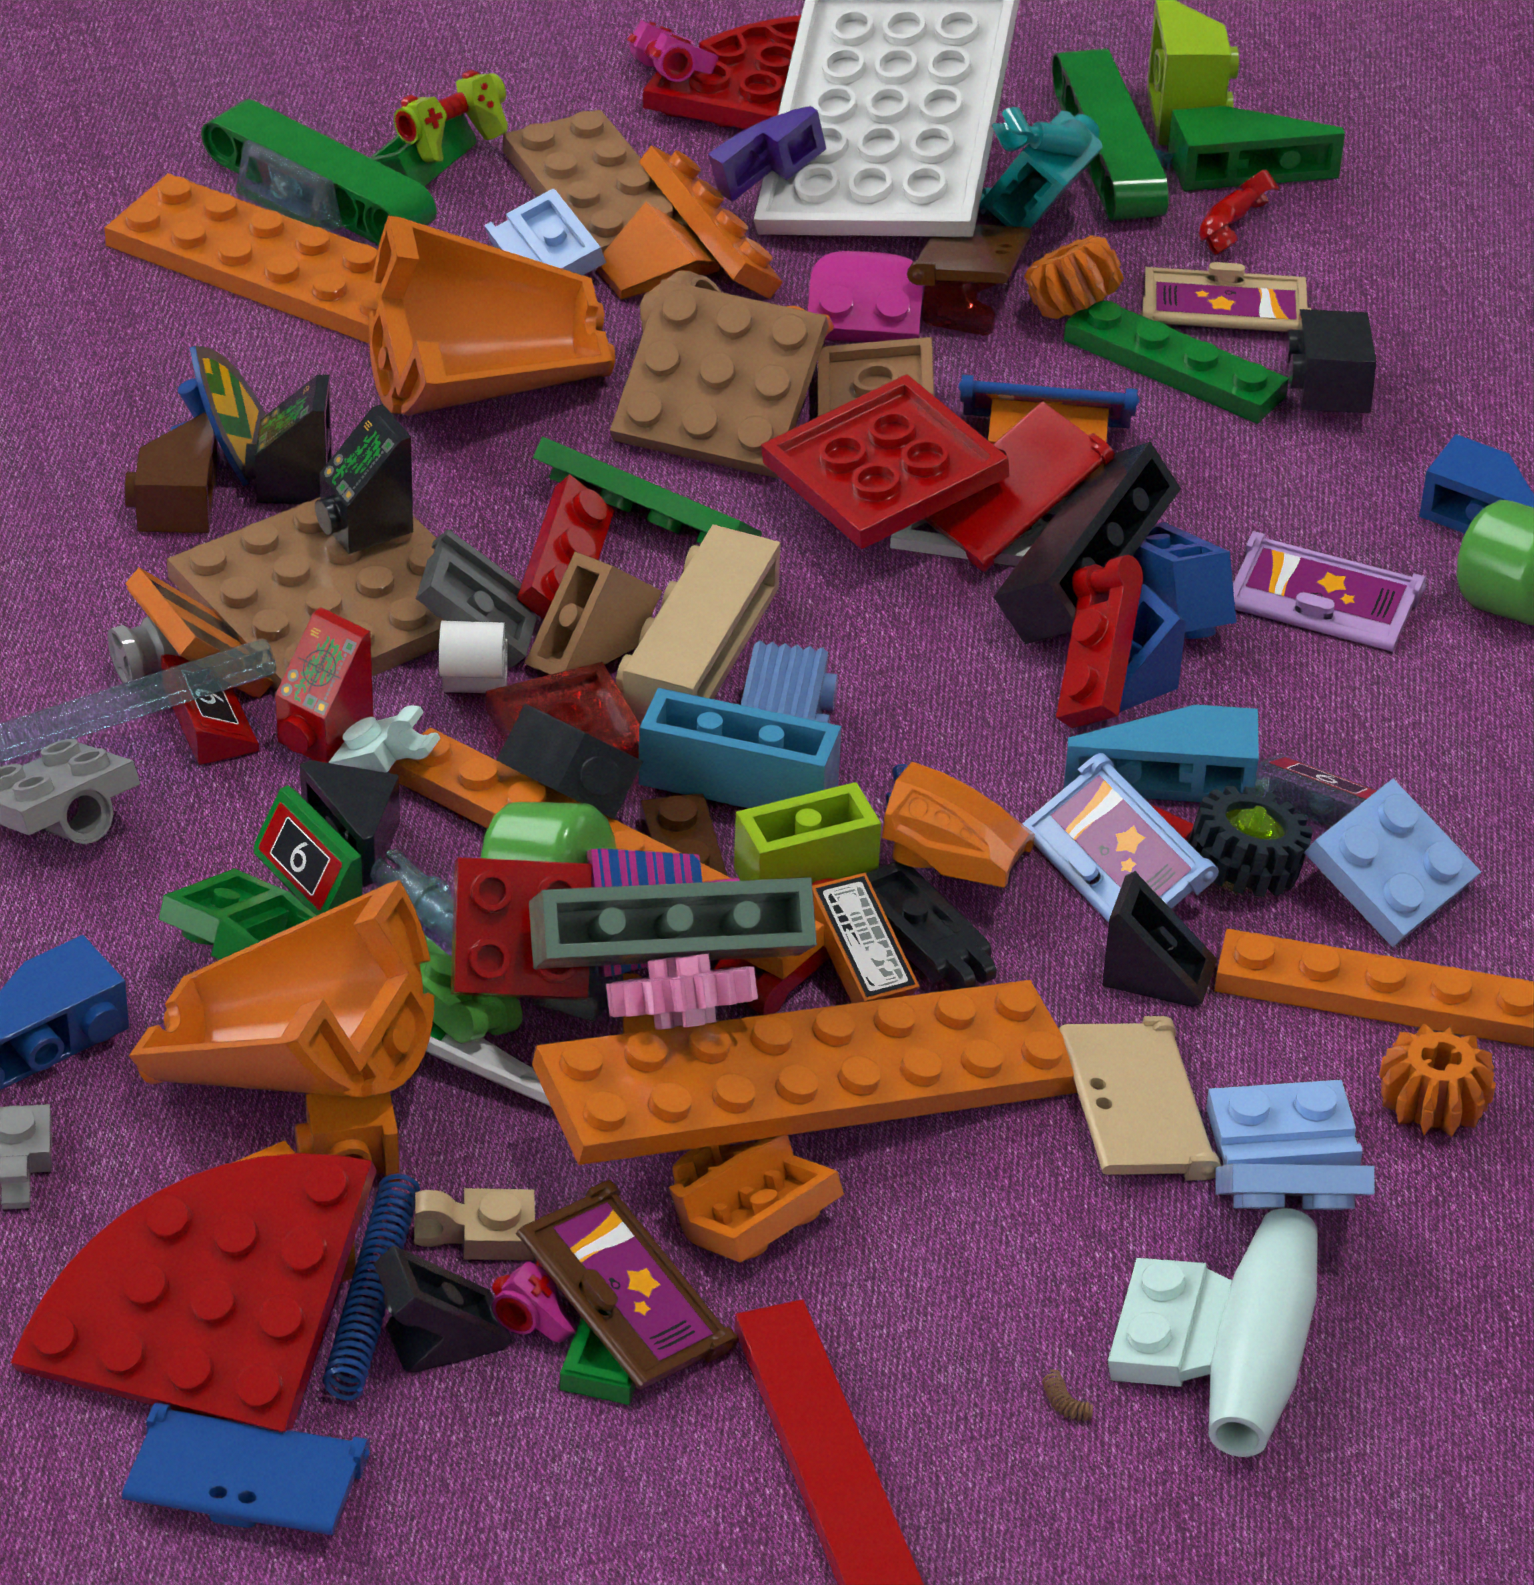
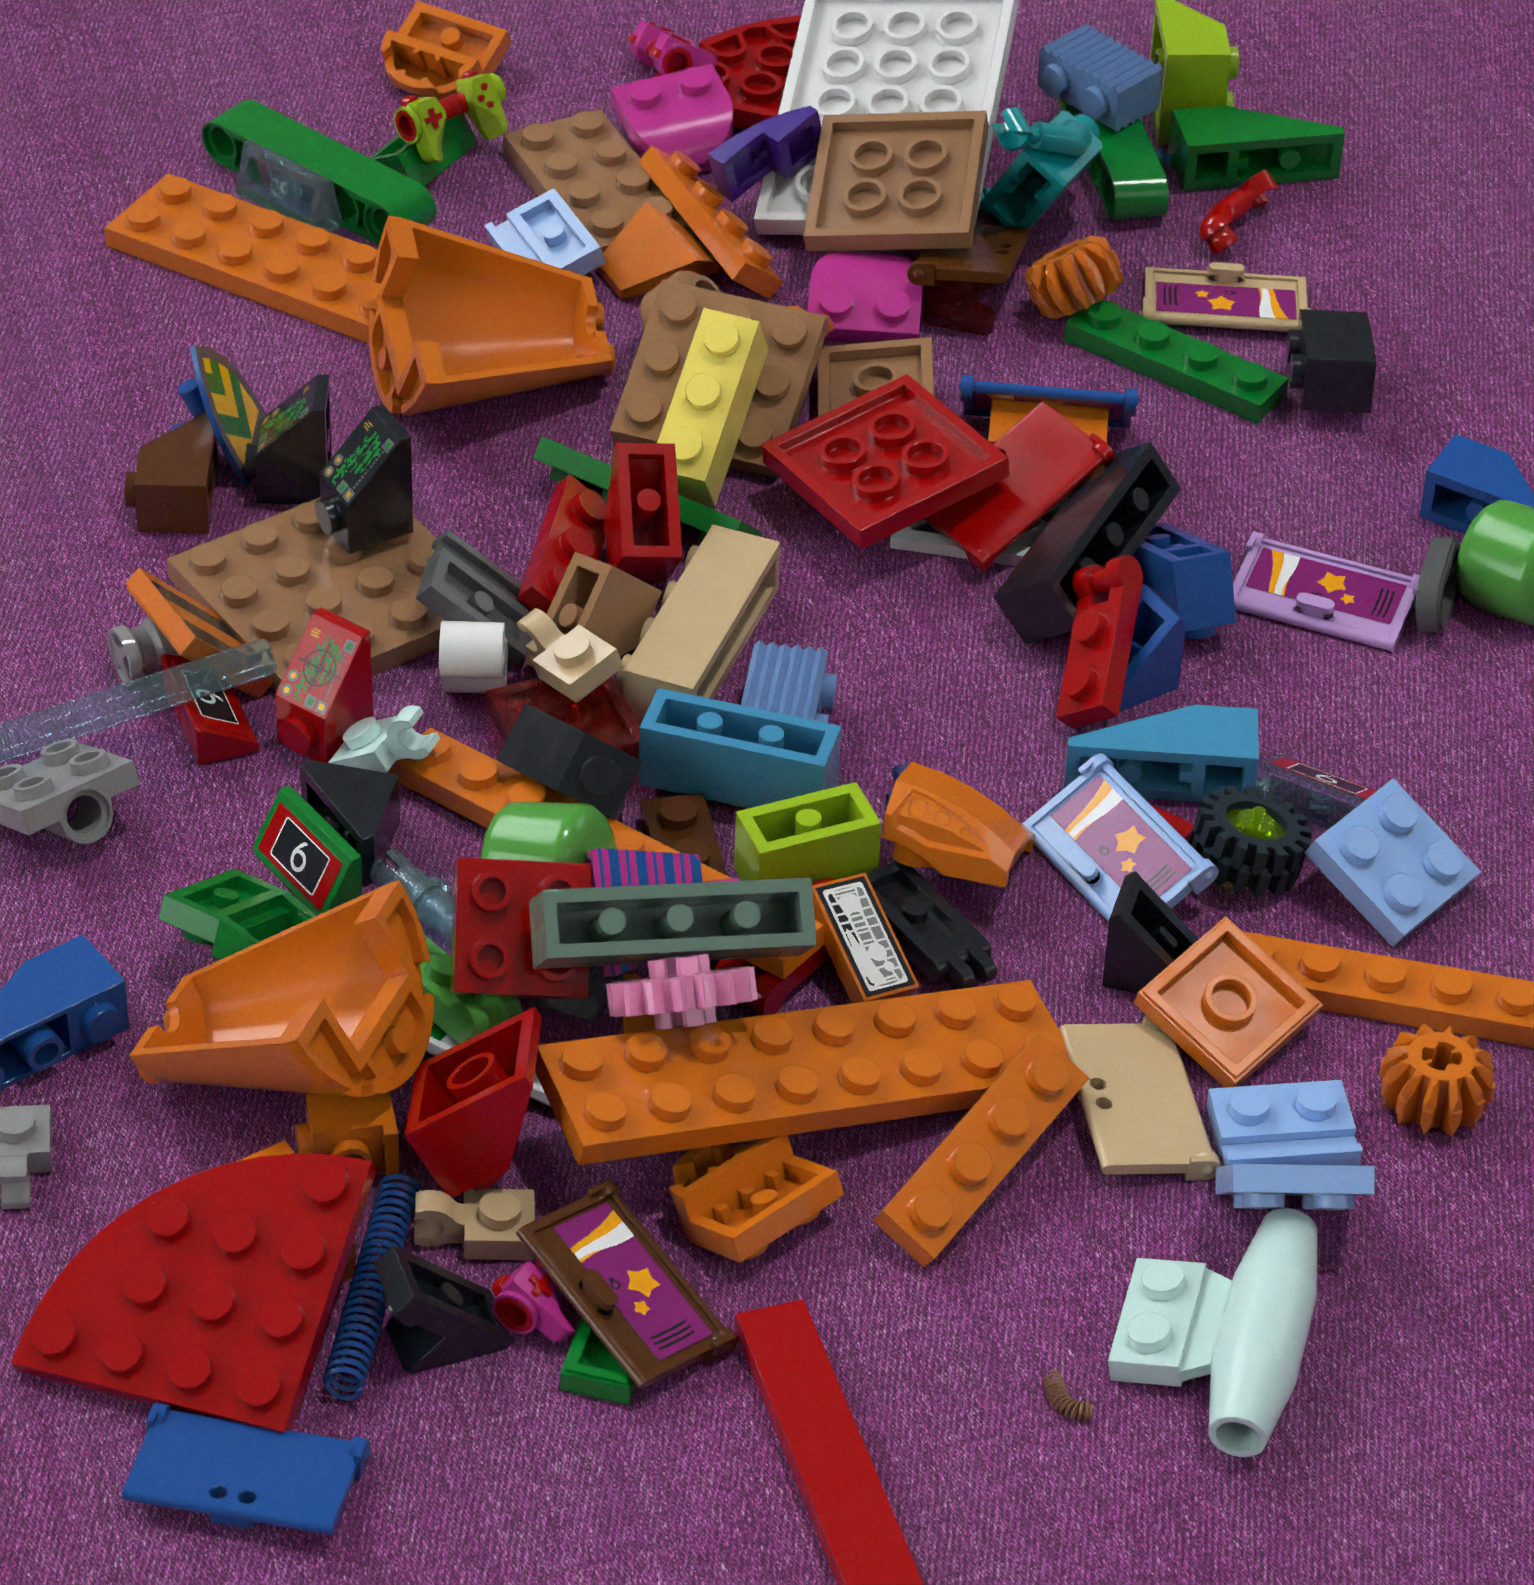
none -> orange slope [381,1,512,100]
none -> red slope [405,1006,542,1198]
none -> tan plate [516,608,623,703]
none -> red slope [605,442,682,582]
none -> dark pink slope [611,63,733,175]
none -> light yellow brick [657,308,769,507]
none -> medium nougat plate [803,111,989,252]
none -> orange plate [873,1032,1089,1268]
none -> medium blue brick [1037,23,1162,133]
none -> orange plate [1133,916,1323,1088]
none -> dark grey tile [1416,536,1461,633]

